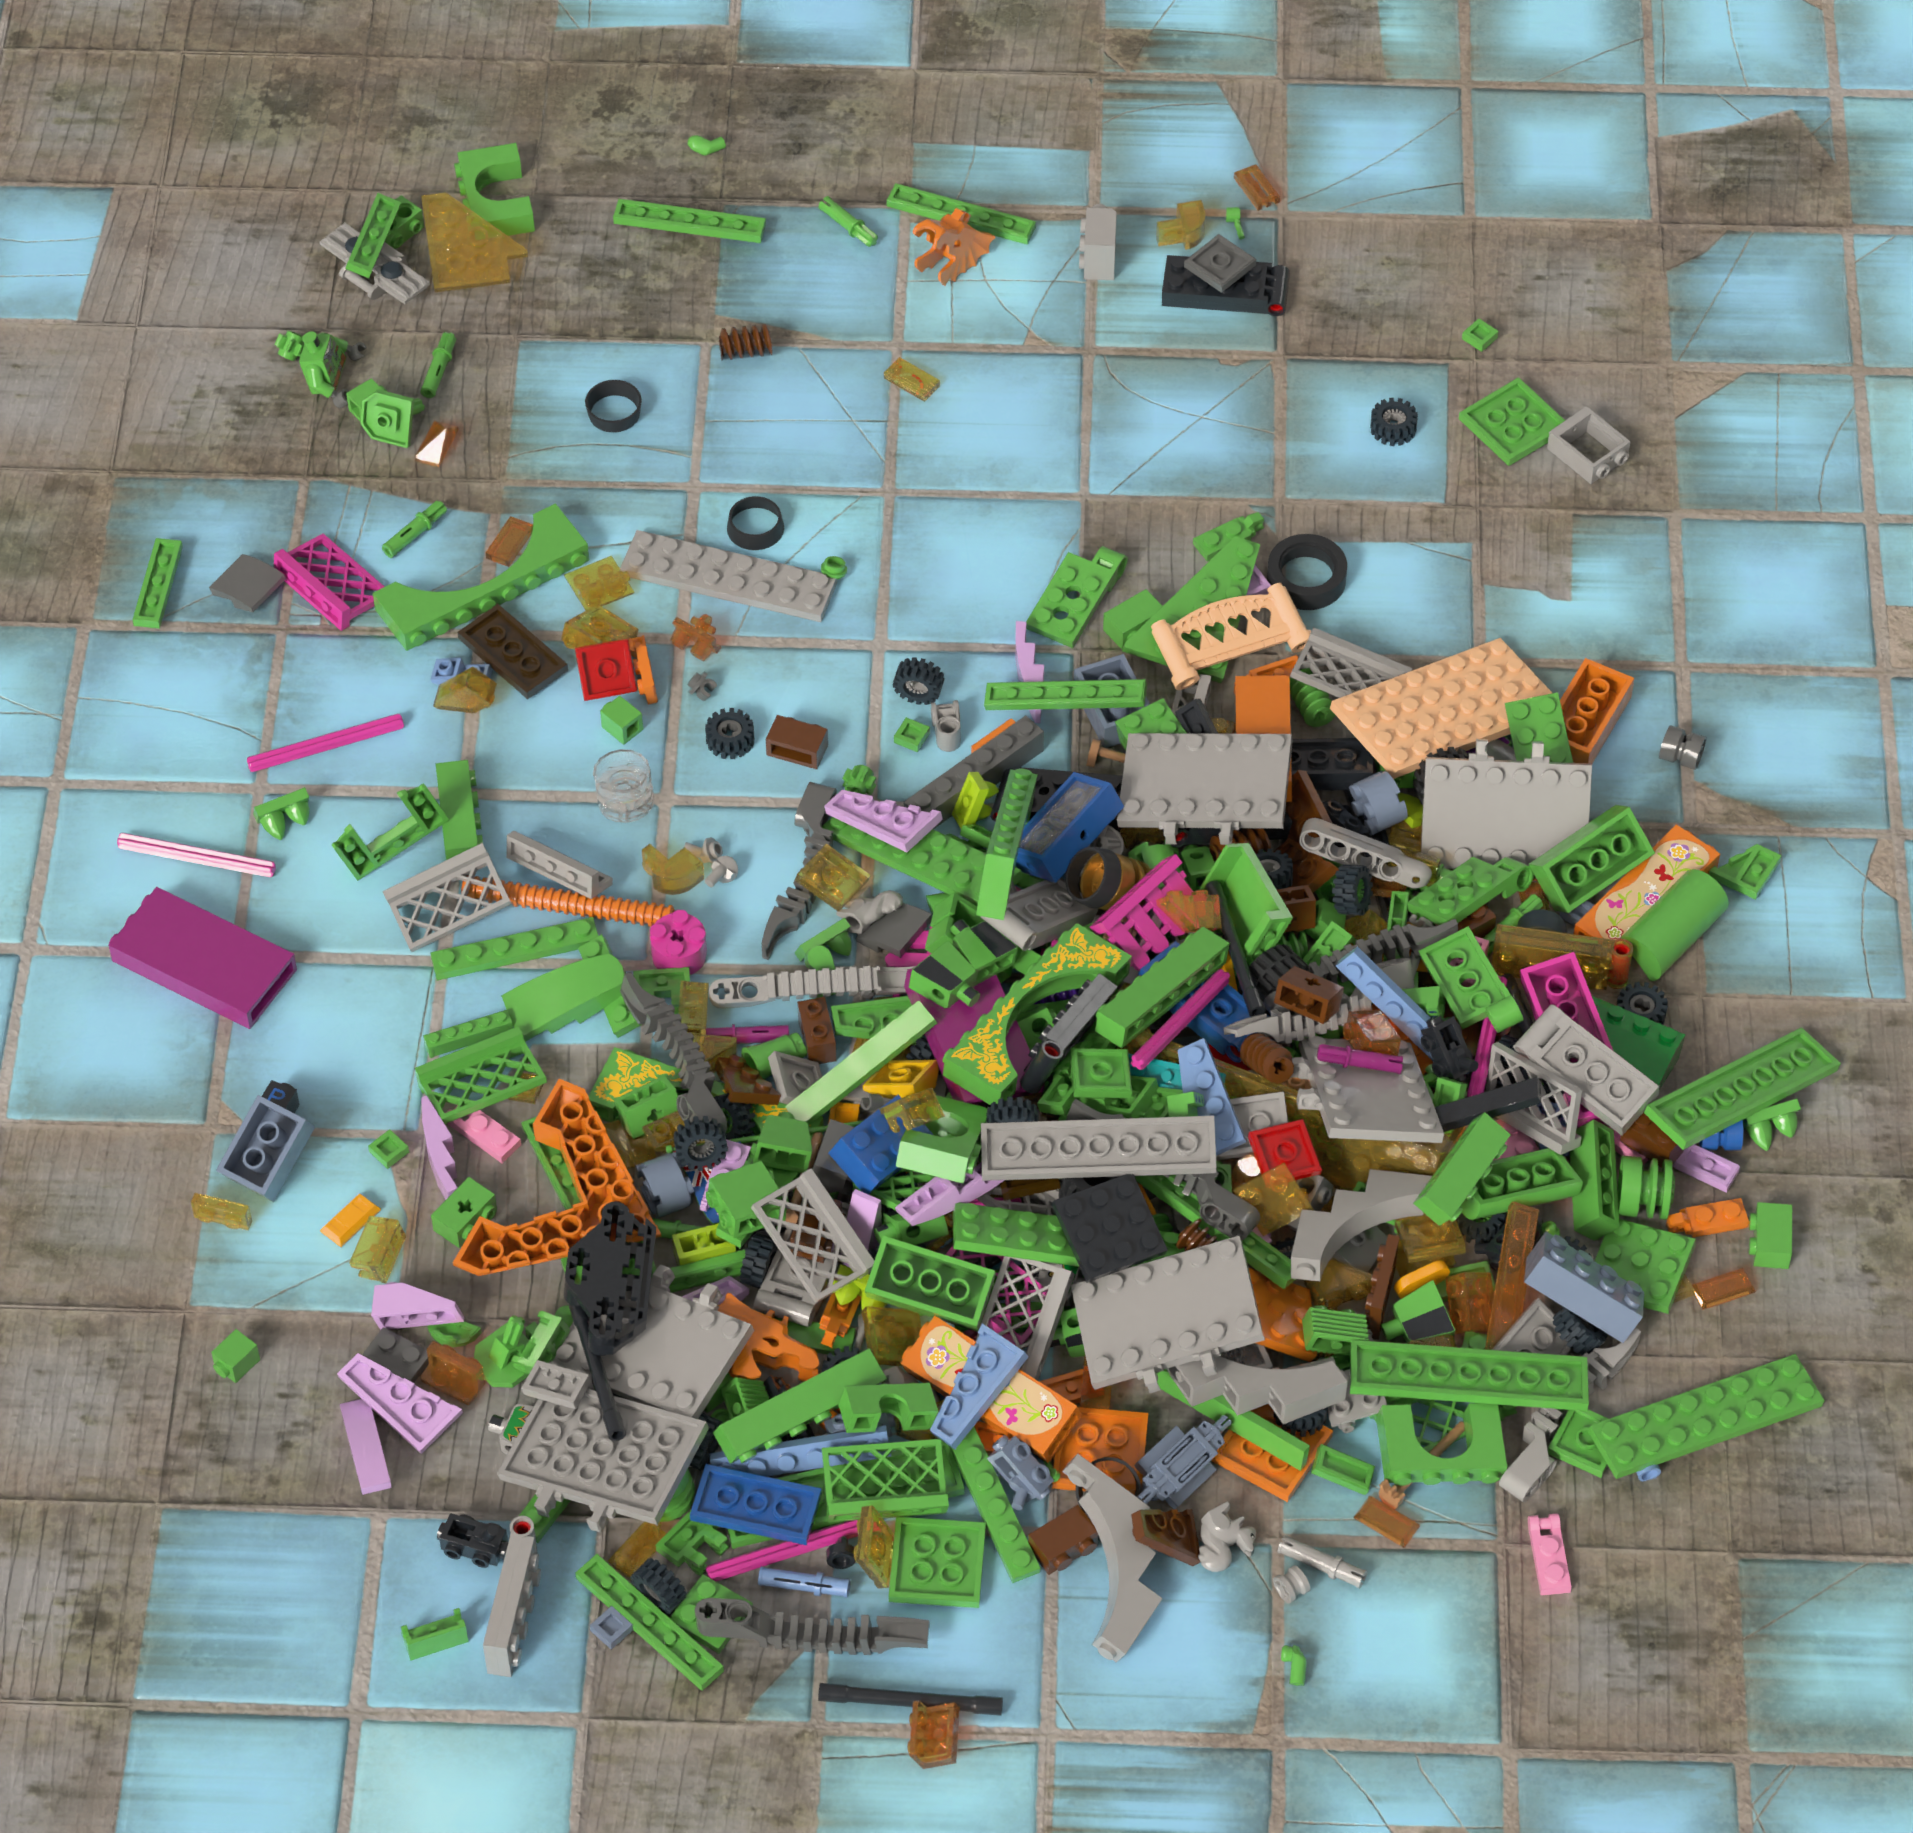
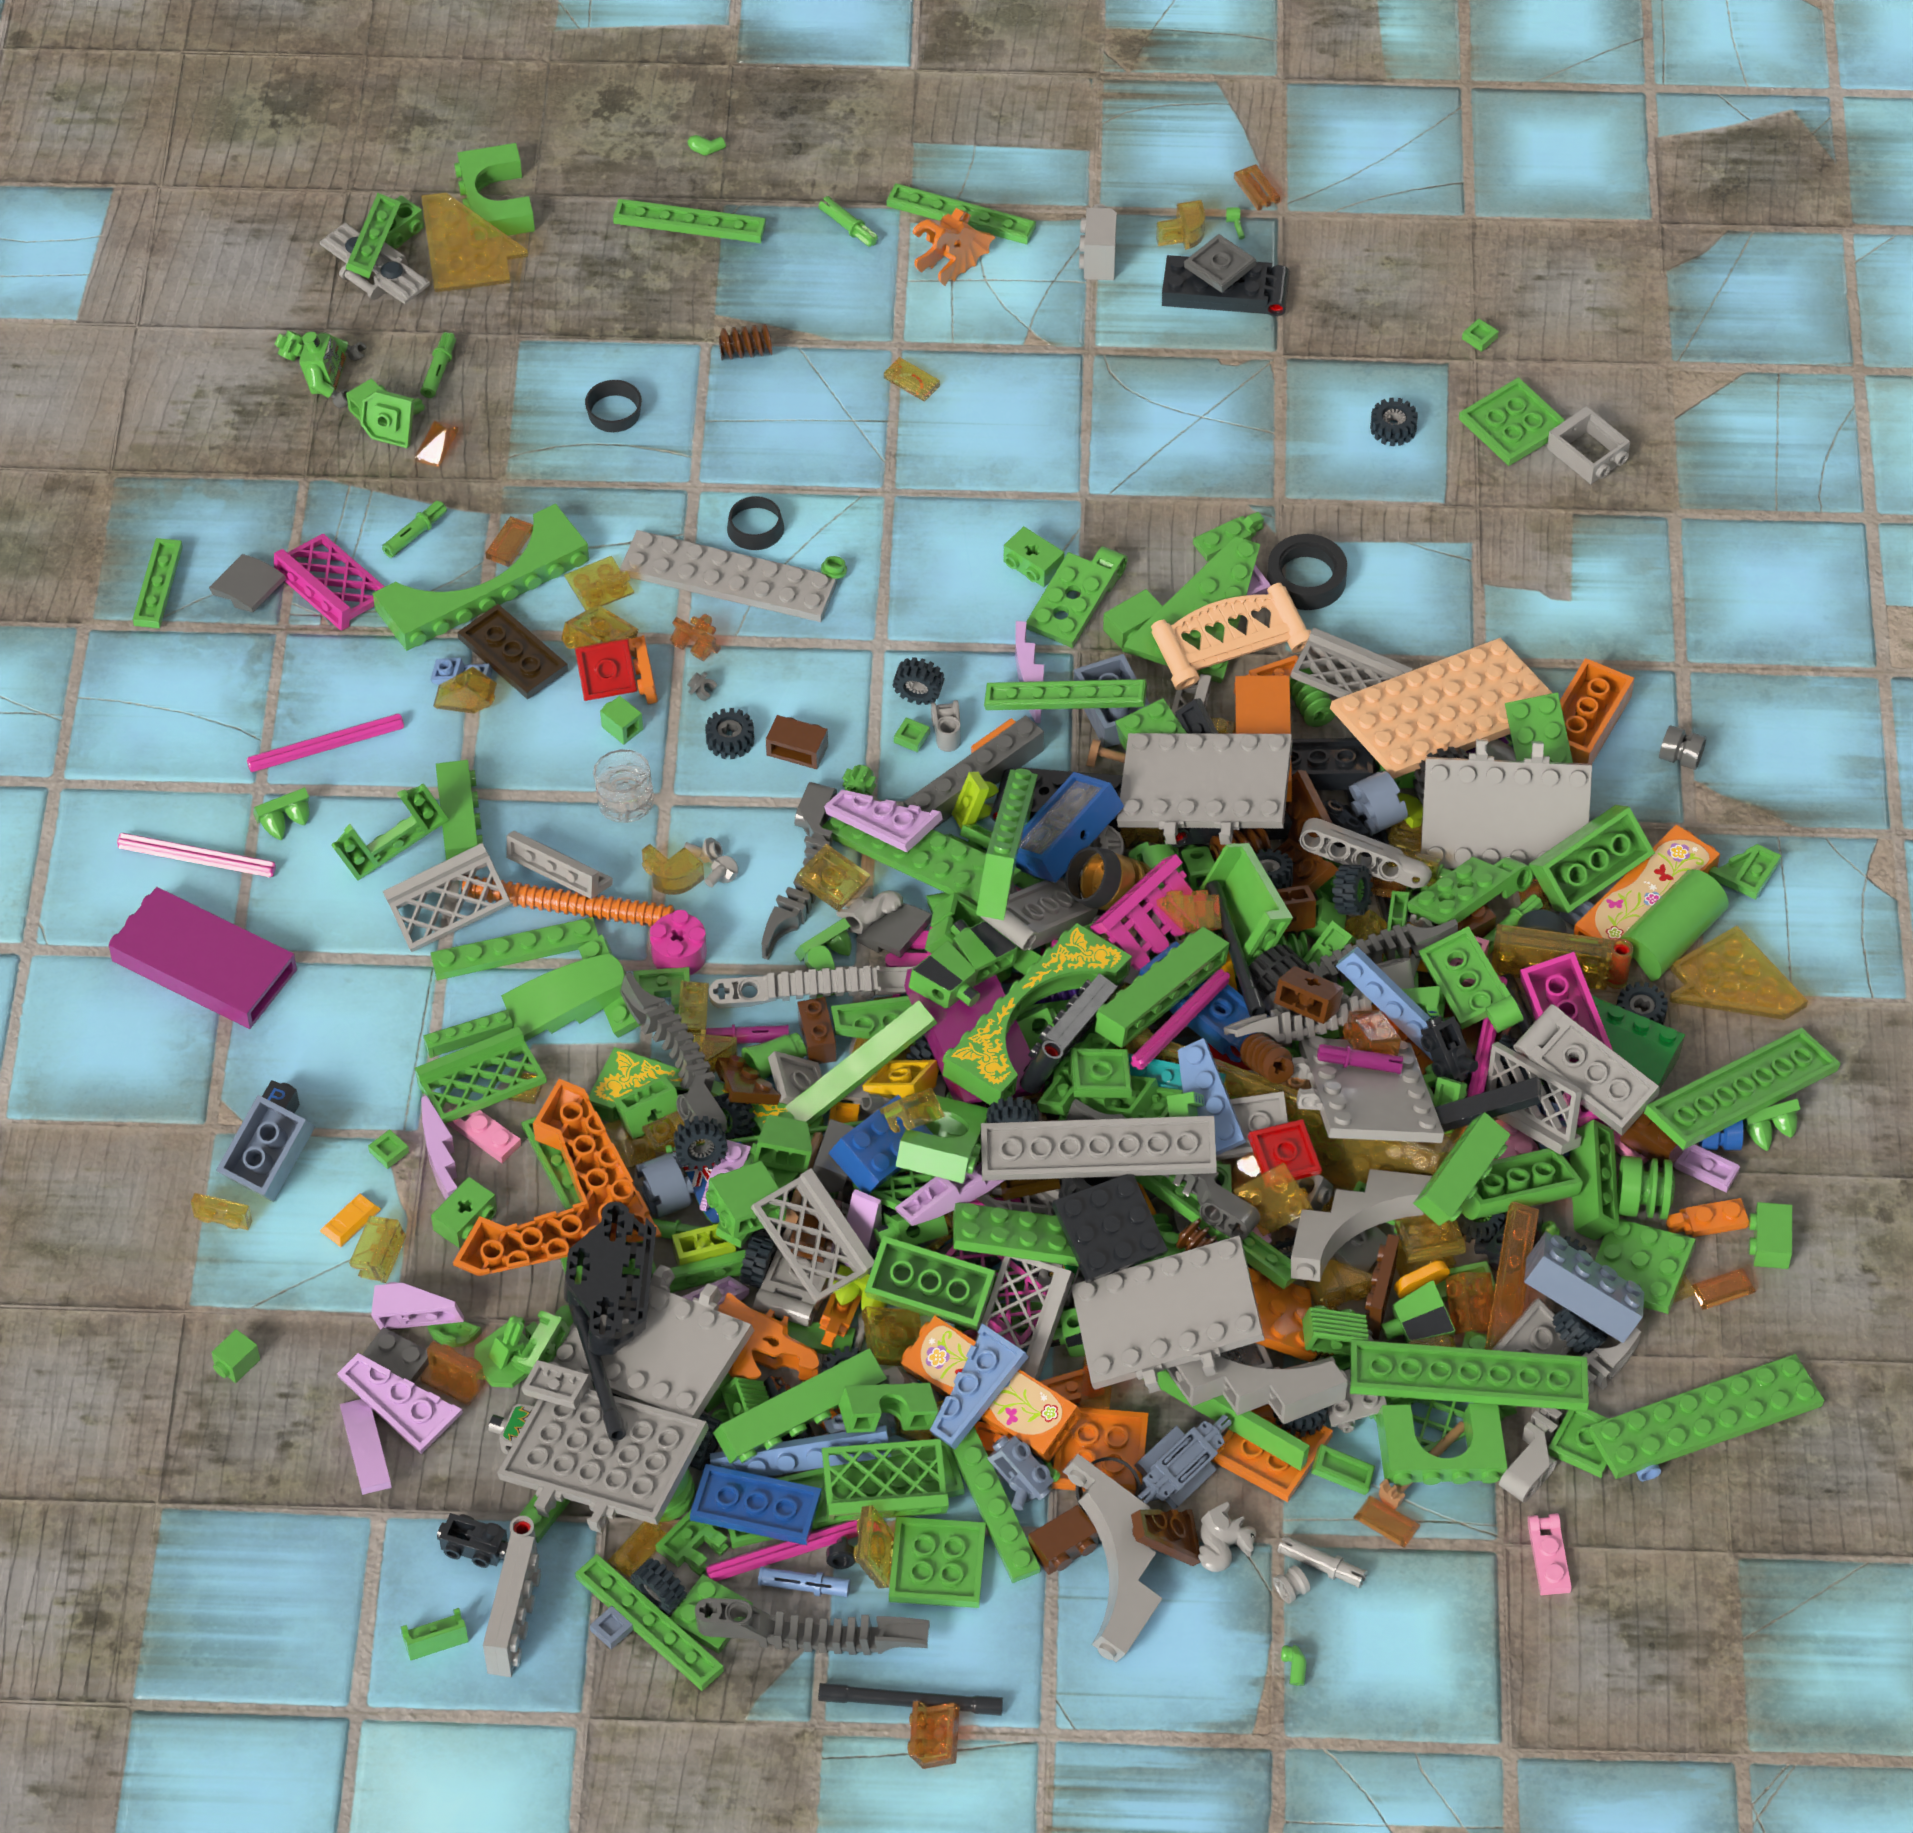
none -> bright green brick [1003,526,1064,587]
none -> clear yellow wing [1669,925,1808,1020]

